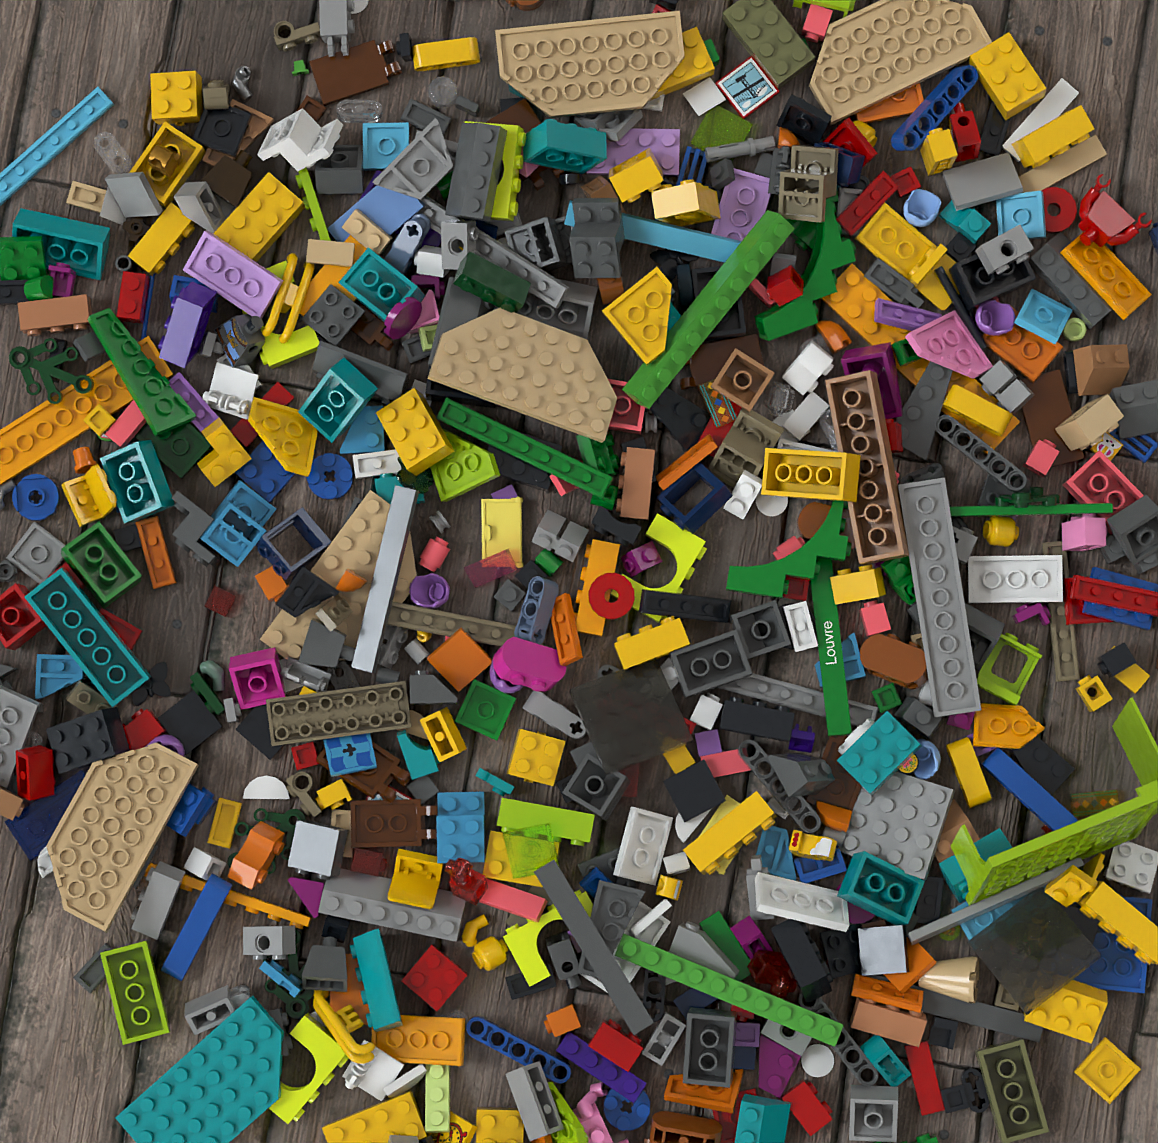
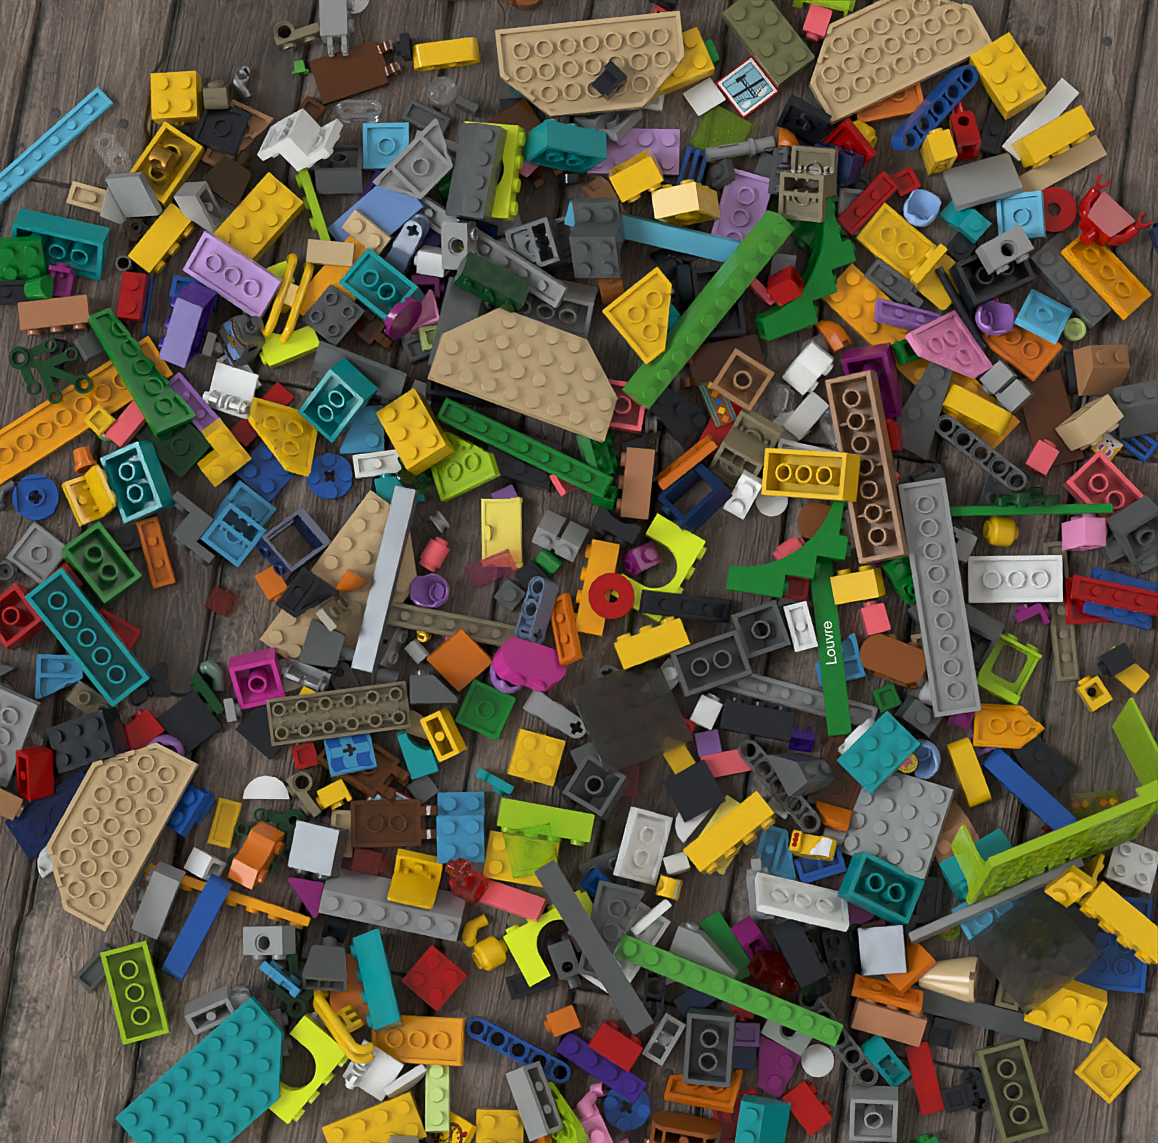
none -> black panel [592,60,627,101]

